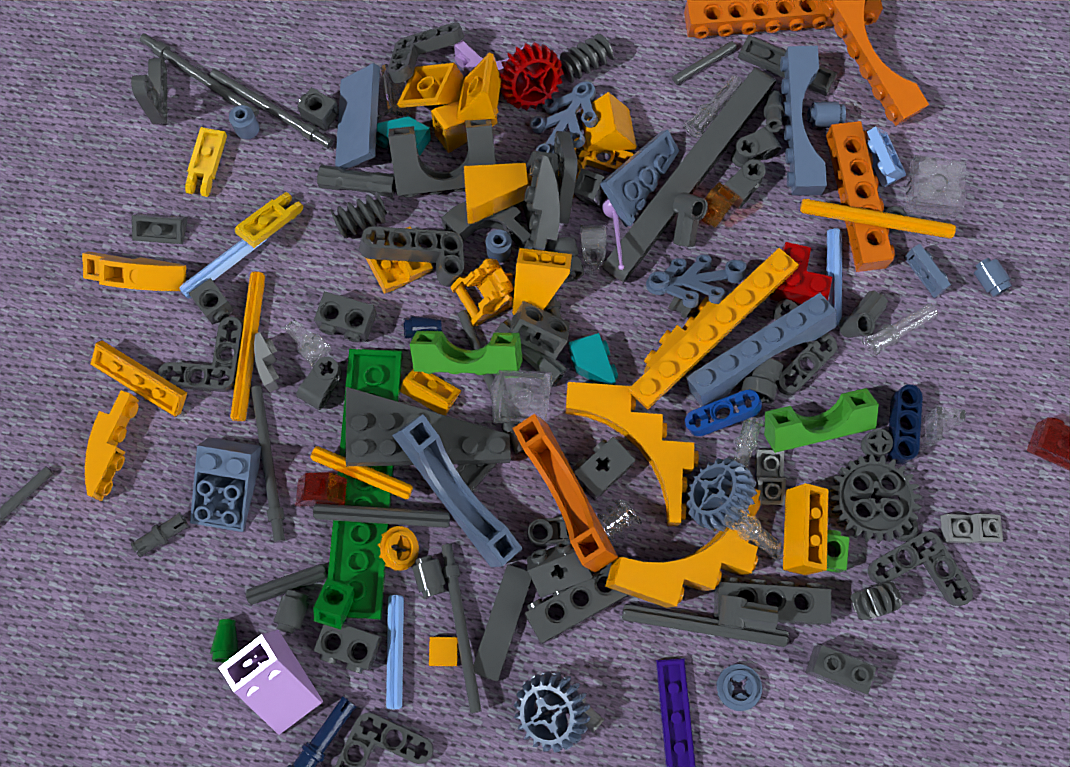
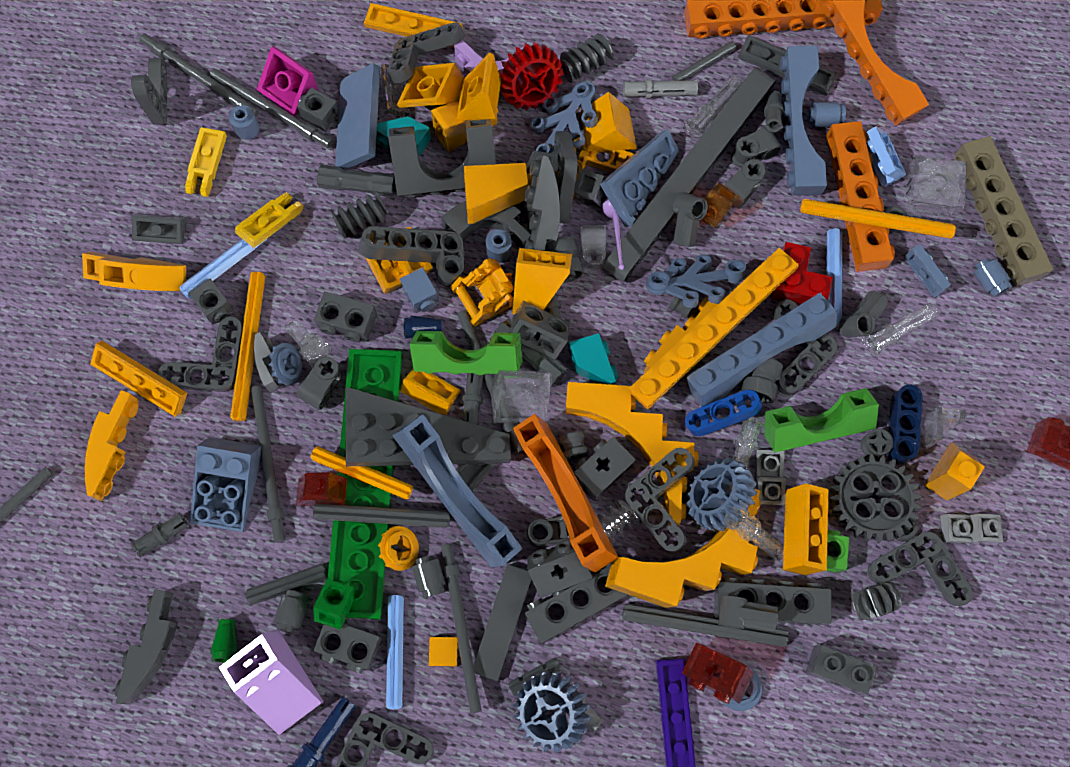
none -> dark grey slope [115,589,178,704]
none -> dark pink slope [257,46,318,116]
none -> sand blue gear [269,343,302,386]
none -> light orange tile [364,3,463,47]
none -> sand blue brick [400,267,439,313]
none -> dark grey pin [462,373,484,425]
none -> dark grey axle [508,658,562,696]
none -> dark grey wheel [558,431,589,460]
none -> light grey pin [623,79,698,99]
none -> dark grey beam [625,448,695,552]
none -> clear red brick [682,642,754,704]
none -> light orange slope [924,442,985,501]
none -> dark tan brick [954,136,1054,287]

